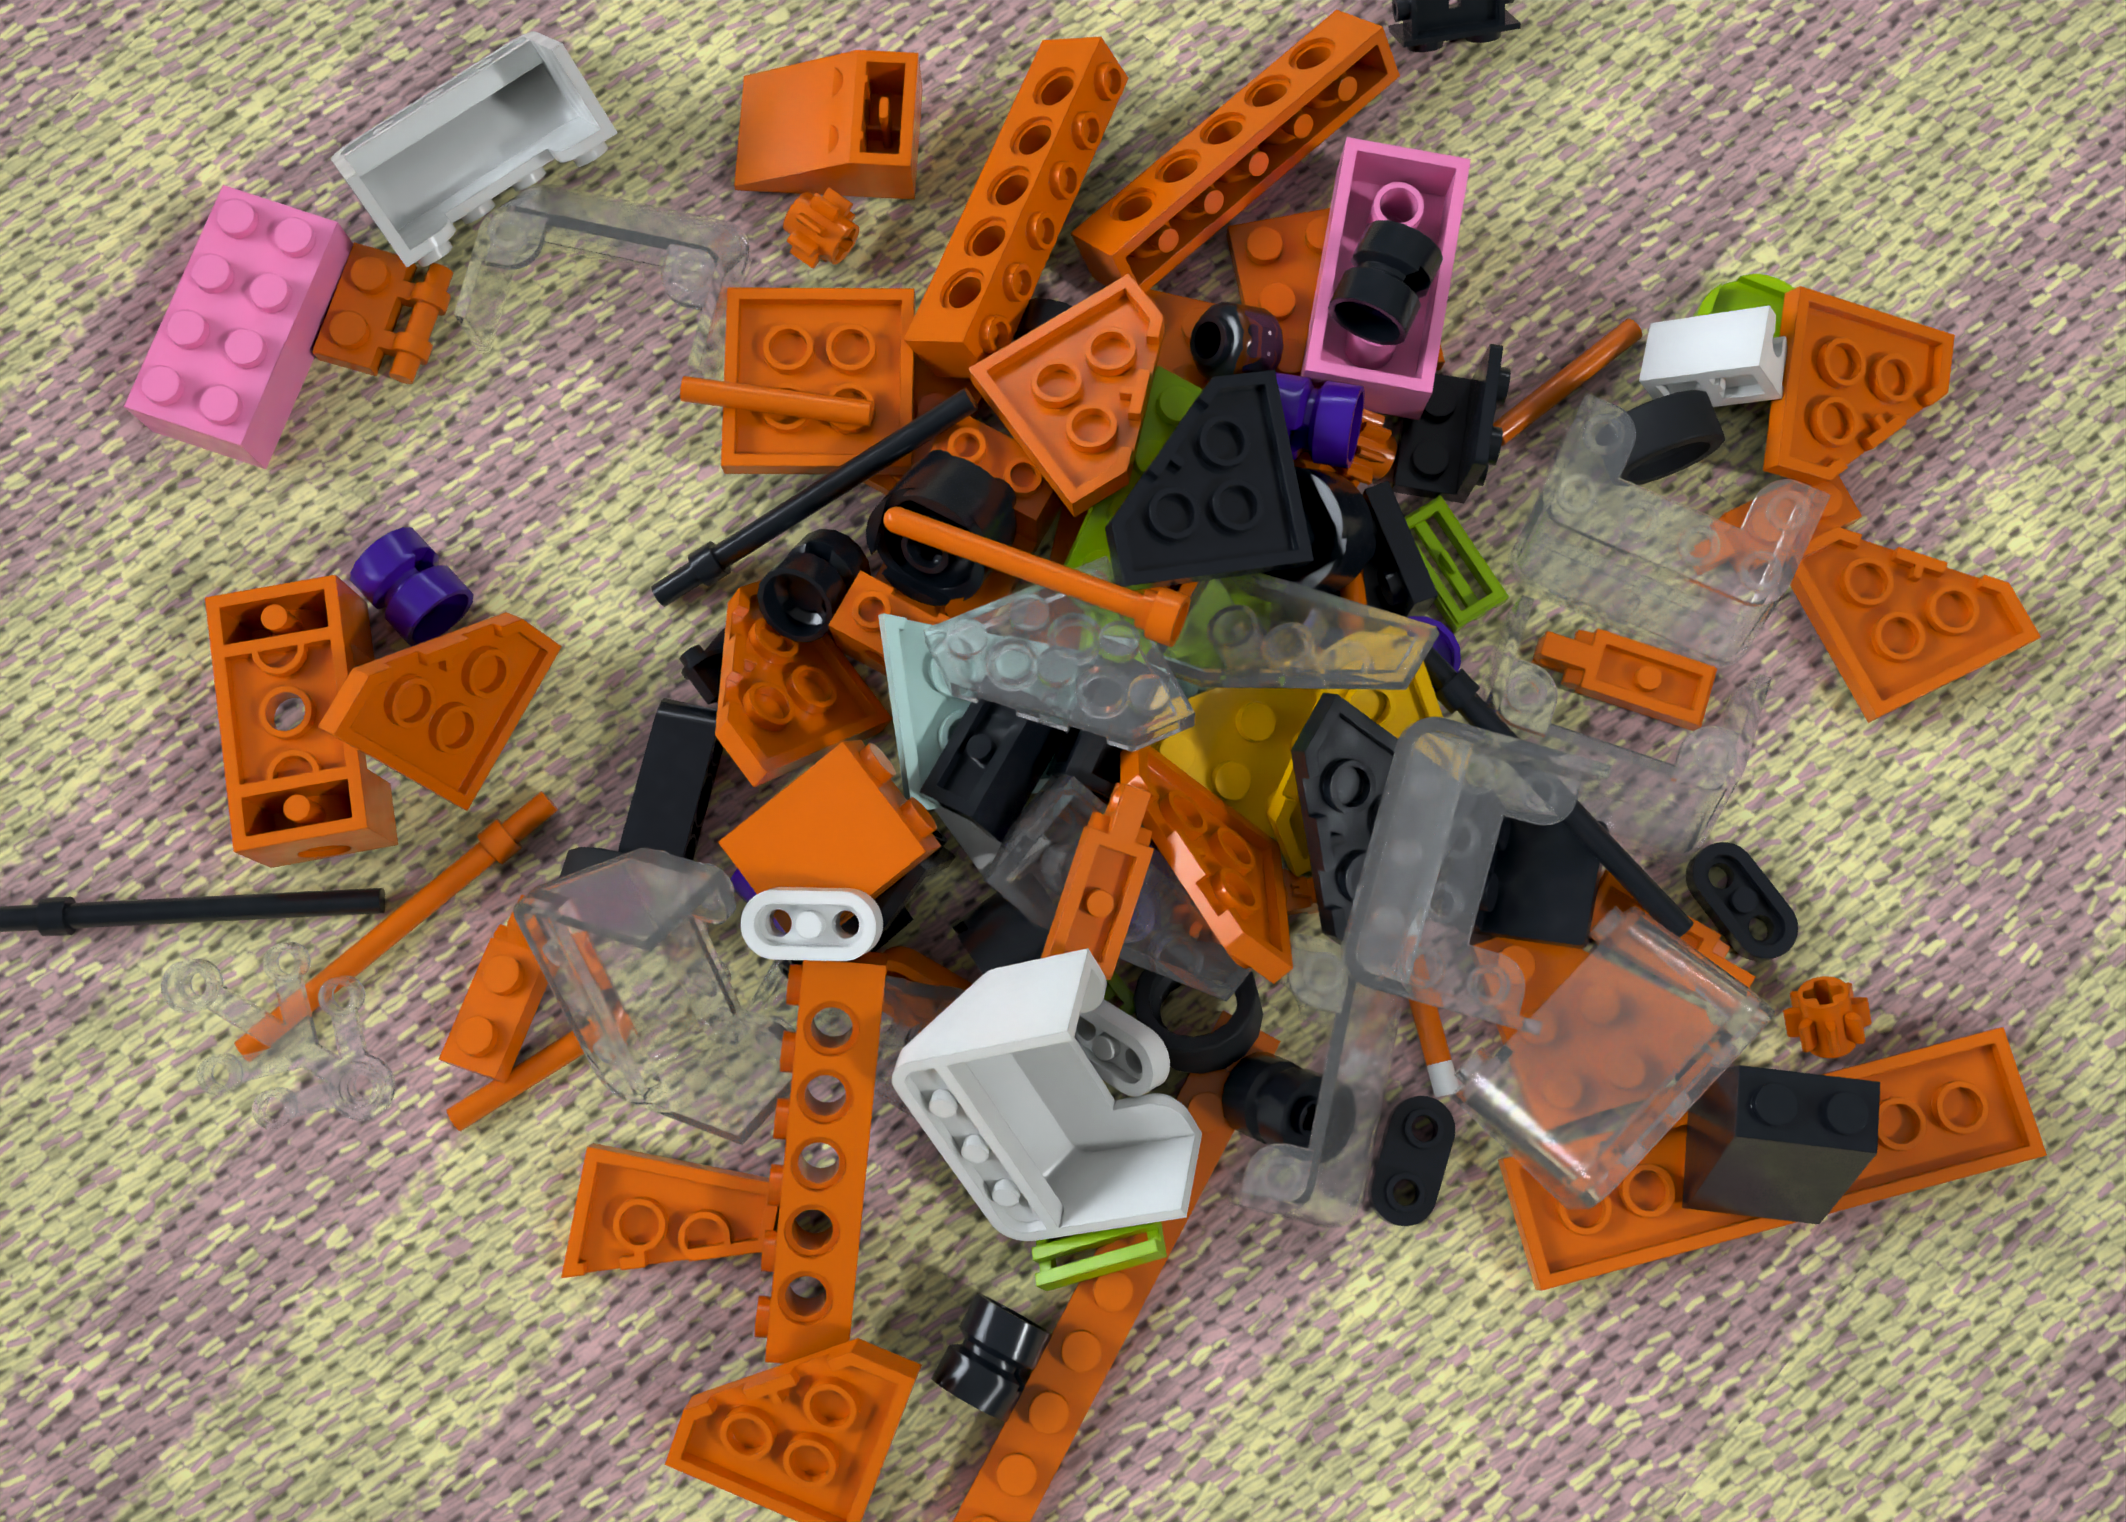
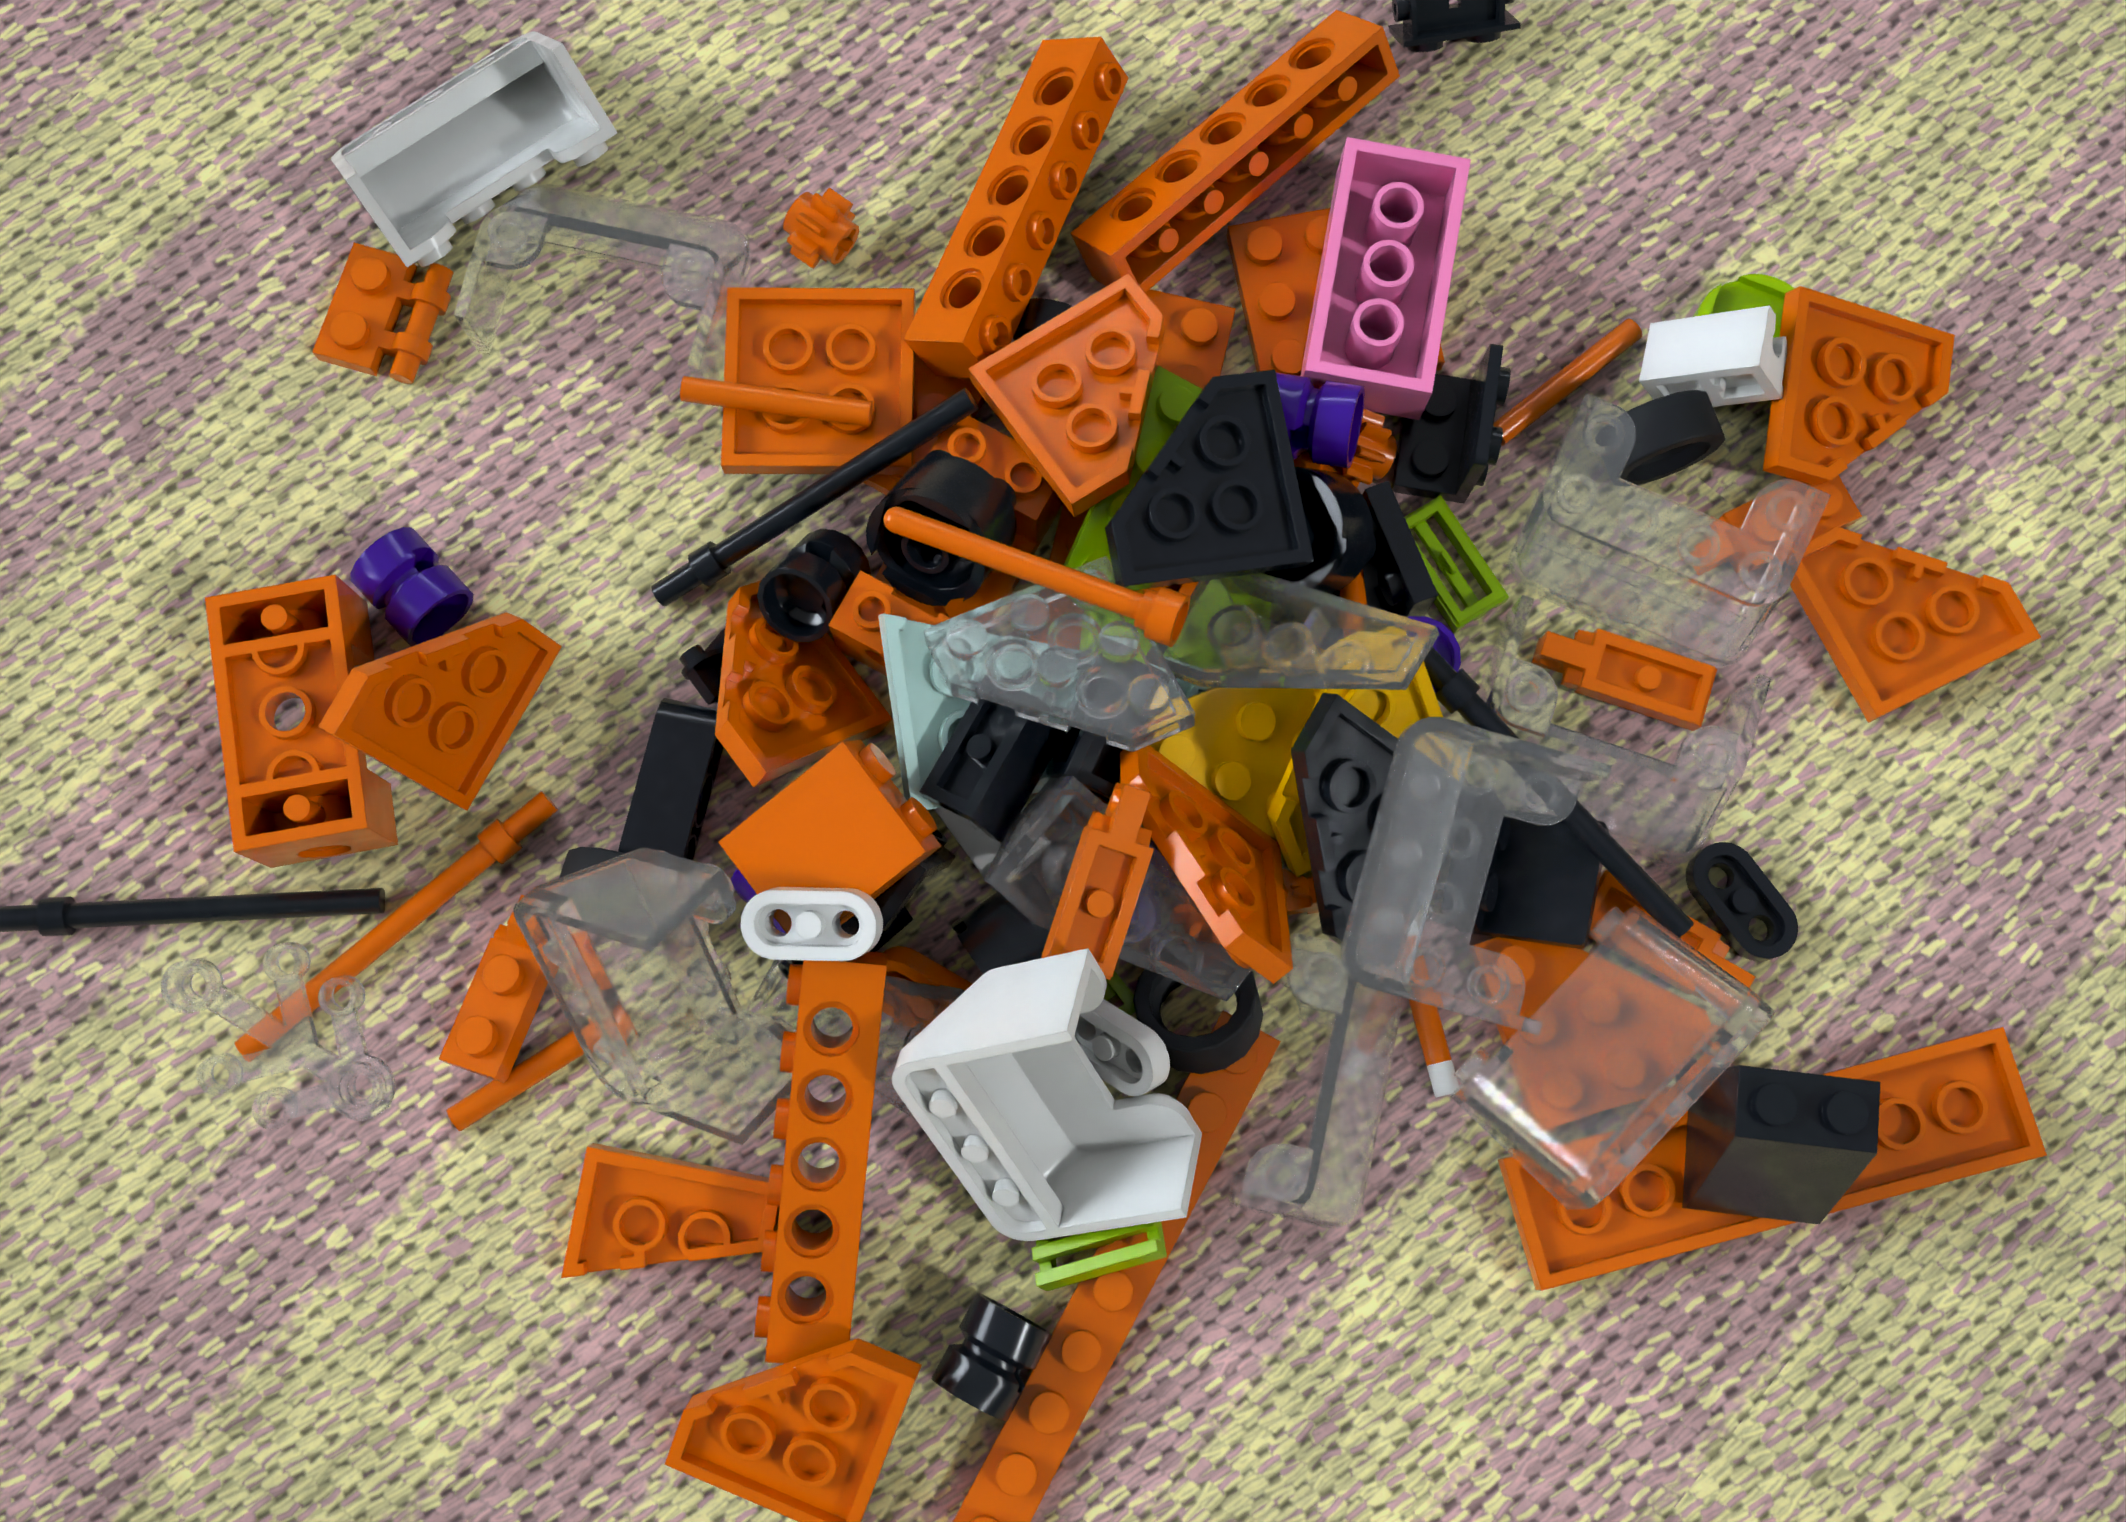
bright pink brick [124,185,353,469] -> none
orange slope [734,50,923,200] -> none
black head [1190,302,1284,381] -> none
black wheel [1221,1052,1348,1161] -> none
black wheel [1328,220,1443,345] -> none
black plate [1368,1096,1455,1226] -> none
orange gear [1783,976,1872,1058] -> none

